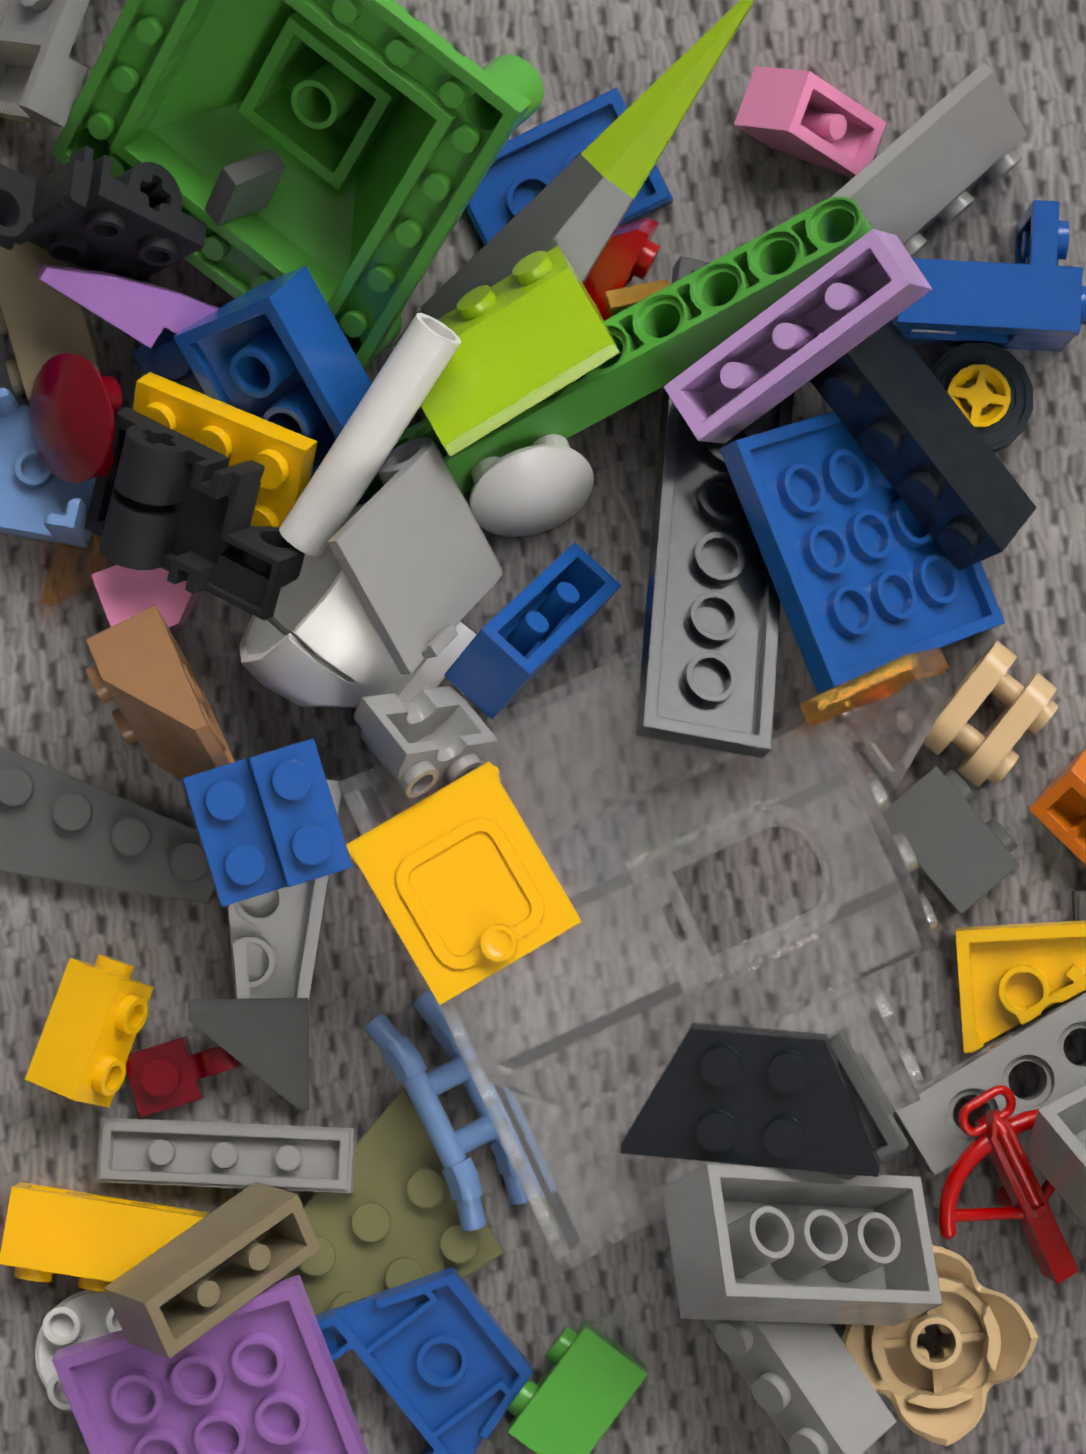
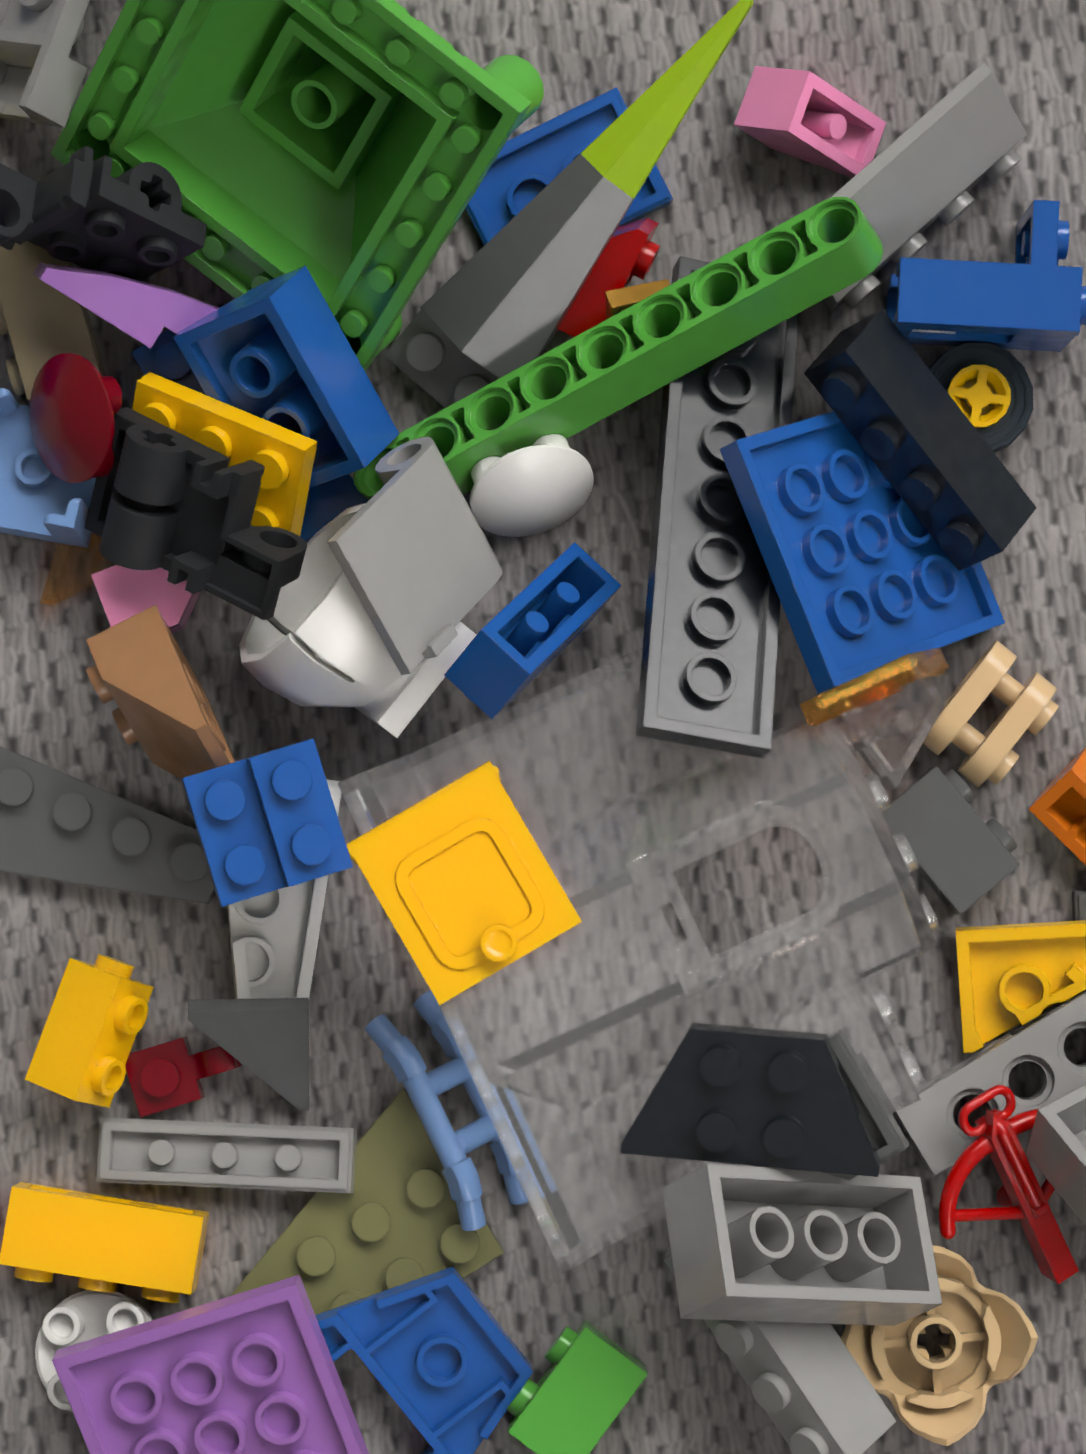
dark tan brick [103,1182,322,1359] -> none
dark grey tile [205,149,286,226] -> none
white piece [279,313,461,558] -> none
light grey cylinder [354,685,499,798] -> none
lime slope [393,245,620,457] -> none
lavender brick [664,229,932,443] -> none

